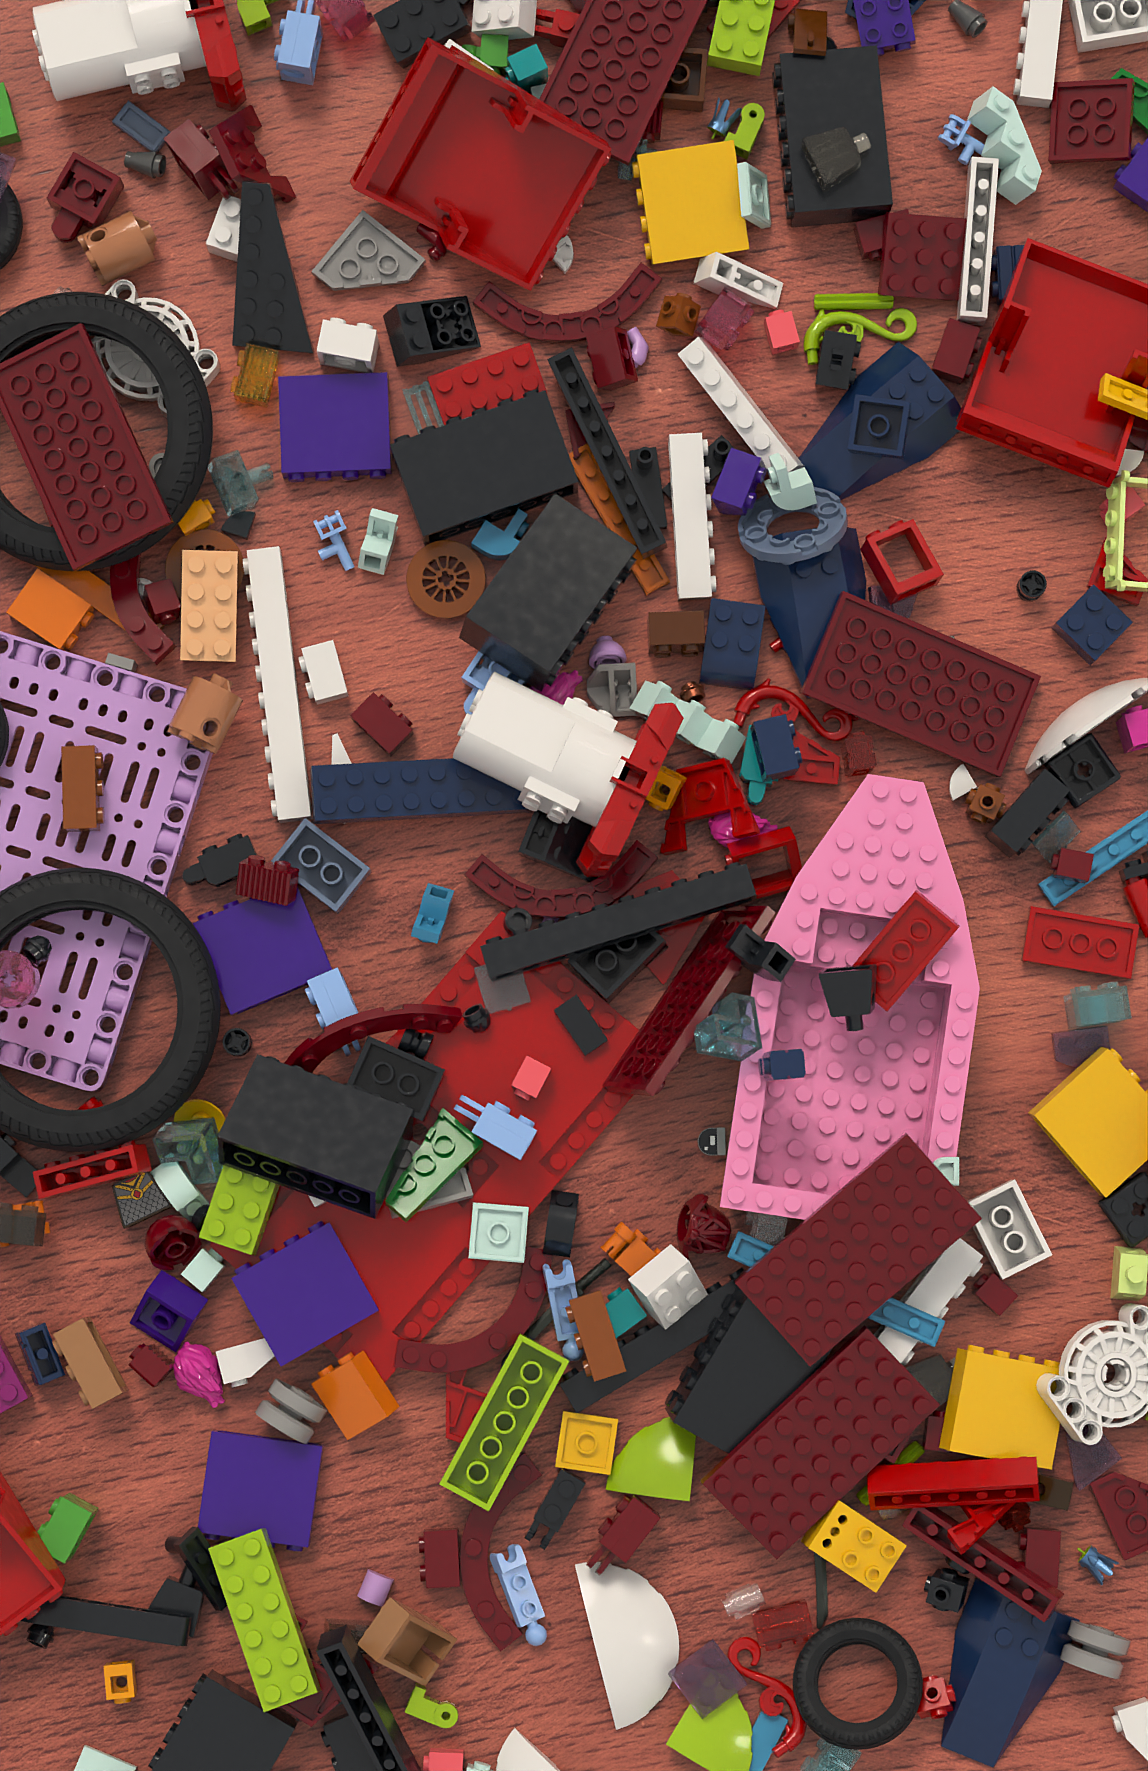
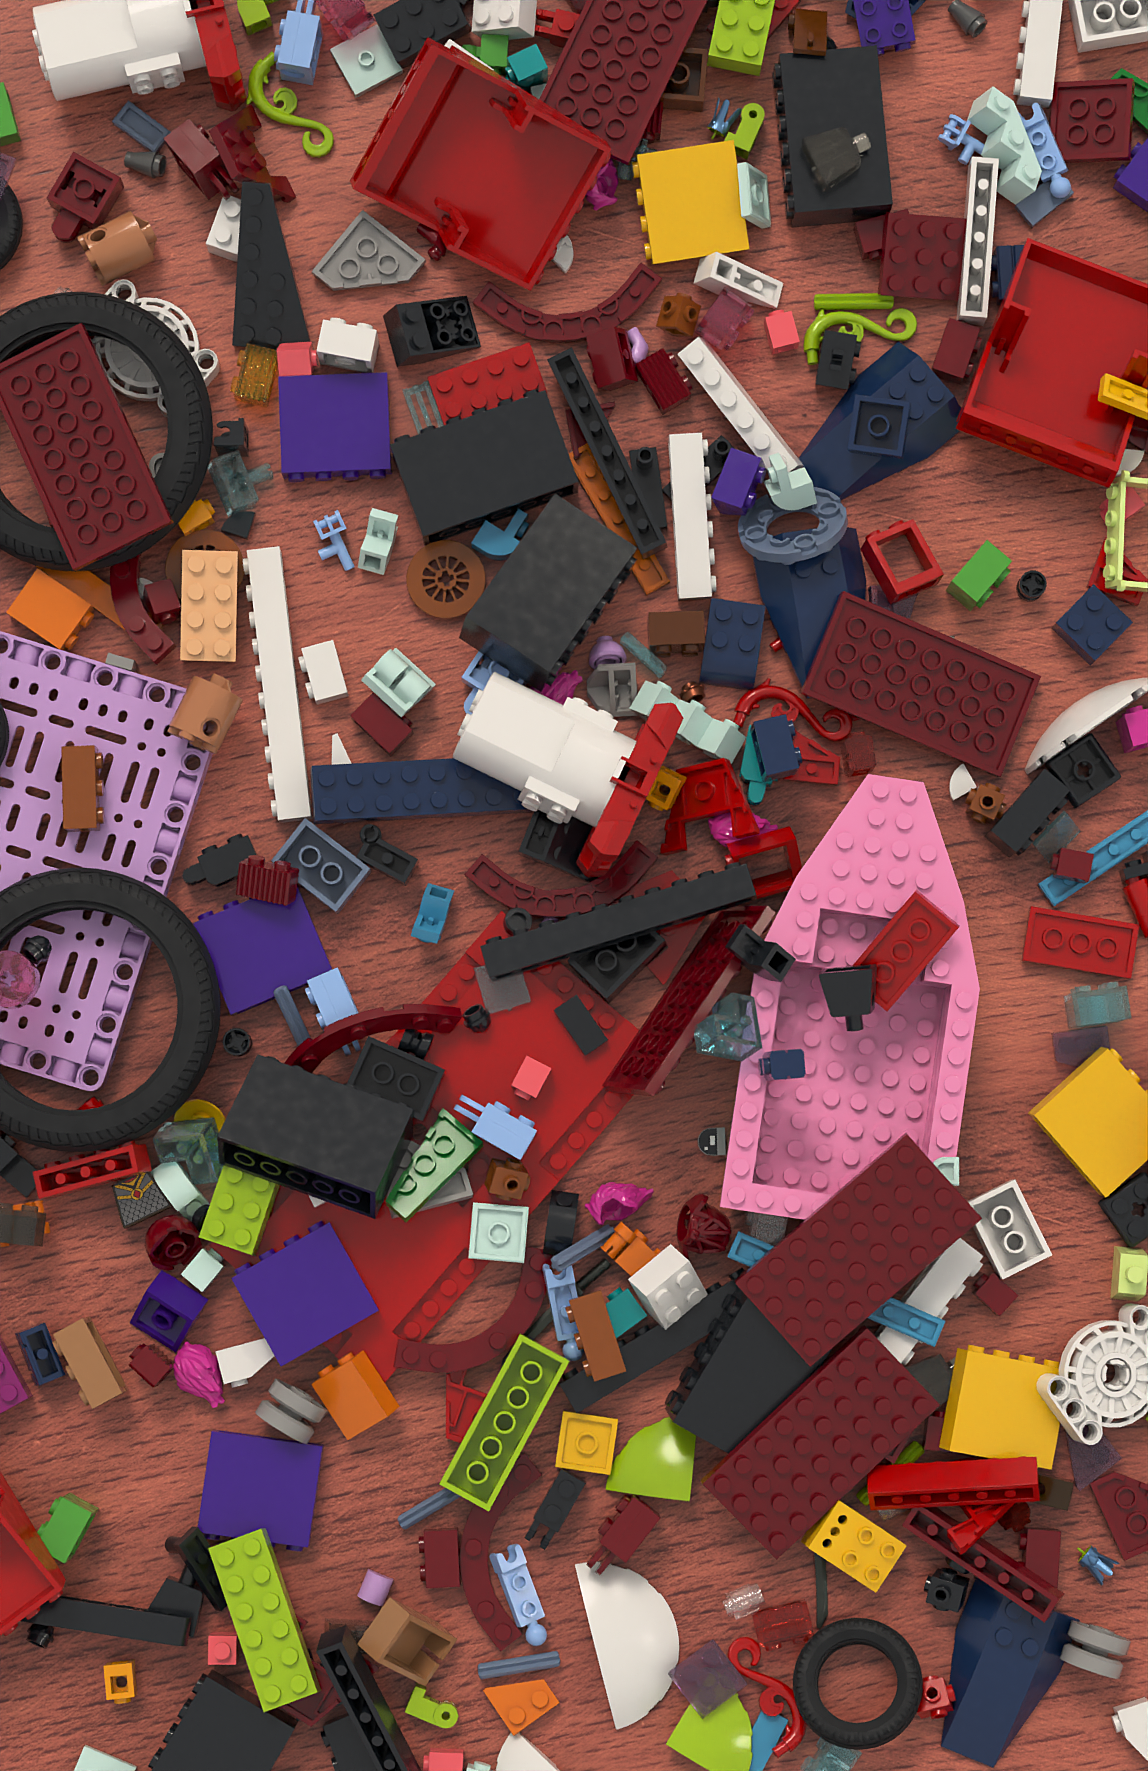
none -> coral brick [208,1632,239,1665]
none -> black hinge [214,418,249,457]
none -> lime plant [246,51,334,158]
none -> sand blue axle [273,985,311,1046]
none -> coral brick [277,342,318,376]
none -> light aqua plate [330,24,403,98]
none -> black hinge [356,824,419,886]
none -> light aqua plate [361,648,436,717]
none -> sand blue axle [397,1488,461,1530]
none -> sand blue axle [477,1651,560,1679]
none -> orange wing [483,1679,560,1736]
none -> dark orange brick [484,1158,530,1201]
none -> sand blue axle [551,1224,615,1272]
none -> dark pink hair [585,157,619,211]
none -> dark pink hair [585,1182,654,1225]
none -> clear light blue tile [620,632,667,679]
none -> dark red brick [635,348,693,415]
none -> bright green brick [945,540,1012,611]
none -> sand blue tile [1014,180,1074,228]
none -> light blue plate [1018,103,1071,198]

